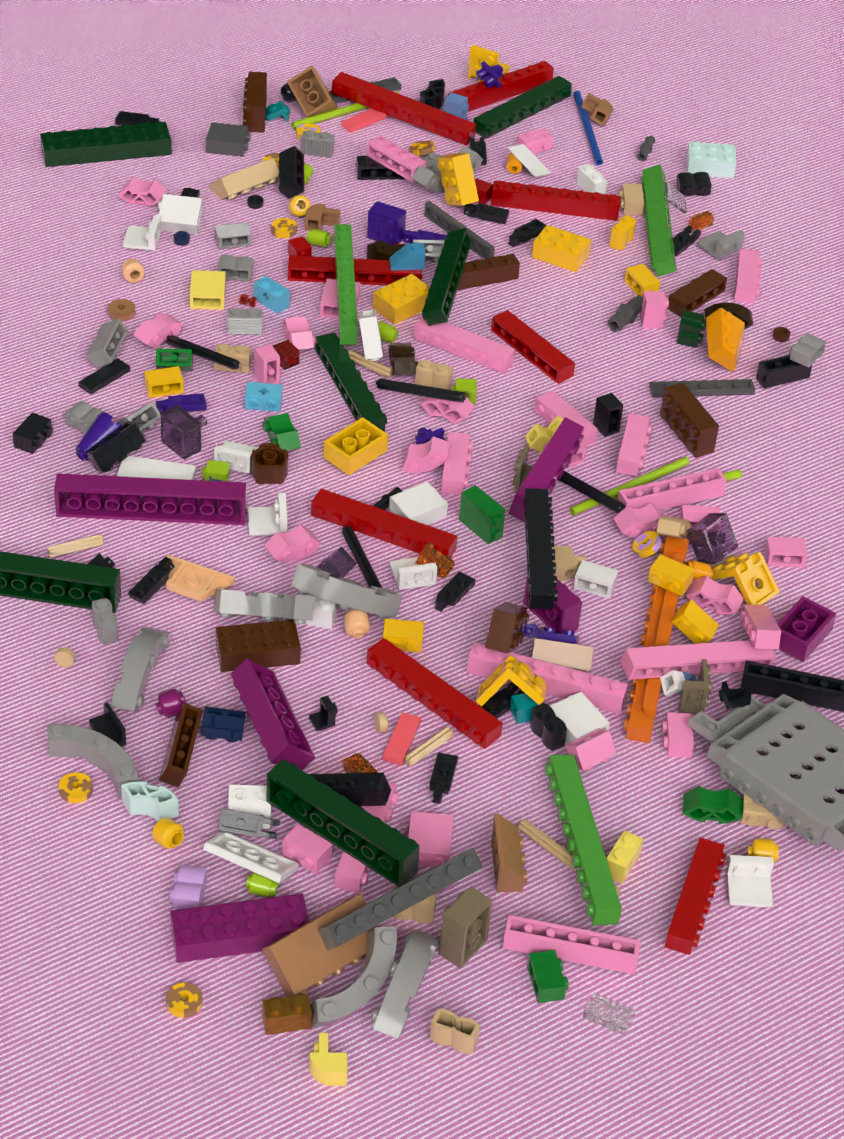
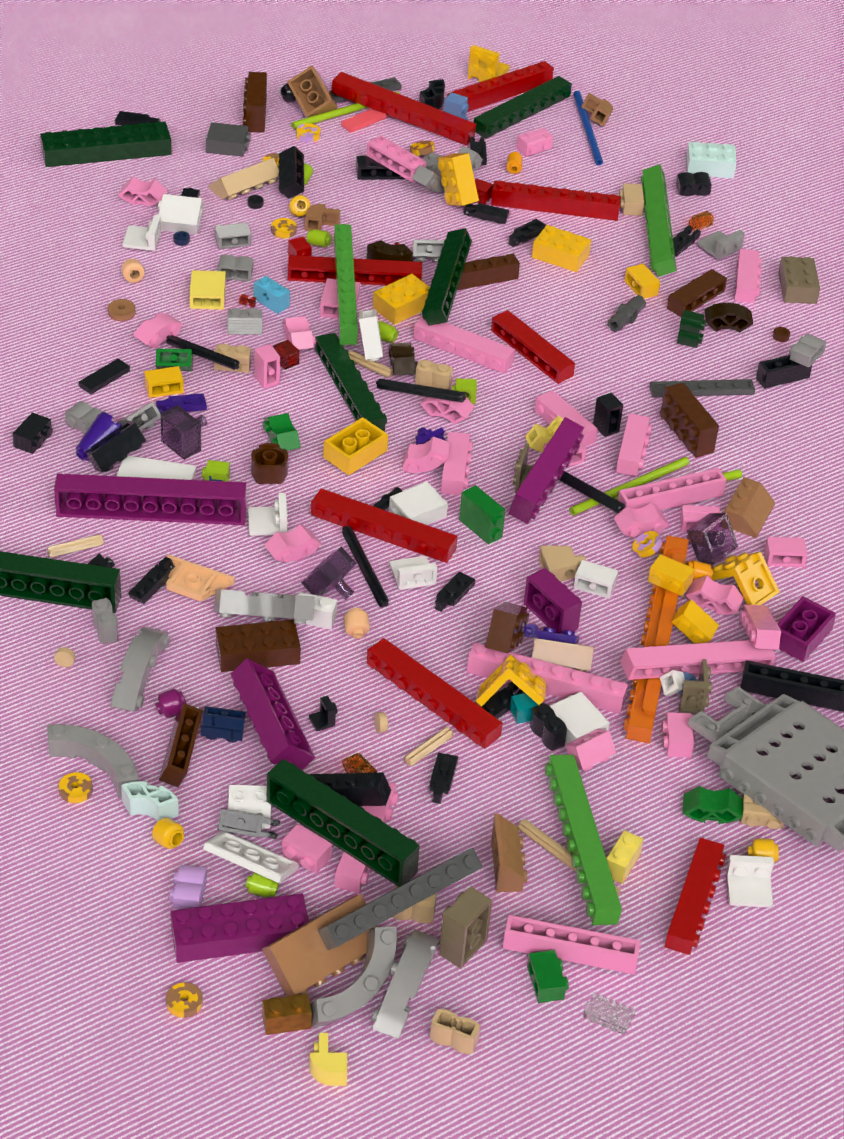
light grey piece [86,318,128,368] -> none
black panel [89,702,126,747] -> none
white bracket [214,441,259,474] -> none
medium azure brick [245,382,283,412] -> none
teal bracket [266,101,291,121] -> none
light grey brick [291,563,403,619] -> none
light grey brick [301,130,335,158] -> none
dark purple brick [367,201,406,245] -> none
coral tile [382,712,421,766] -> none
yellow brick [383,619,424,652] -> none
dark azure slope [389,243,425,270] -> none
dark purple hinge [403,229,447,244] -> none
bright pink brick [408,811,454,867] -> none
clear orange leg [415,542,455,578] -> none
dark grey tile [424,201,494,259] -> none
dark purple hips [476,61,503,88] -> none
white sticker [508,144,551,177] -> none
black brick [524,488,558,609] -> none
white brick [577,164,608,194] -> none
yellow brick [609,215,637,251] -> none
dark grey pin [637,135,655,161] -> none
bright pink brick [640,291,669,329] -> none
tan brick [657,516,692,539] -> none
clear piece [665,182,687,214] -> none
light orange wedge [706,308,745,372] -> none
black bracket [719,681,751,709] -> none
none -> medium nougat slope [722,477,775,538]
none -> dark tan brick [778,256,820,304]

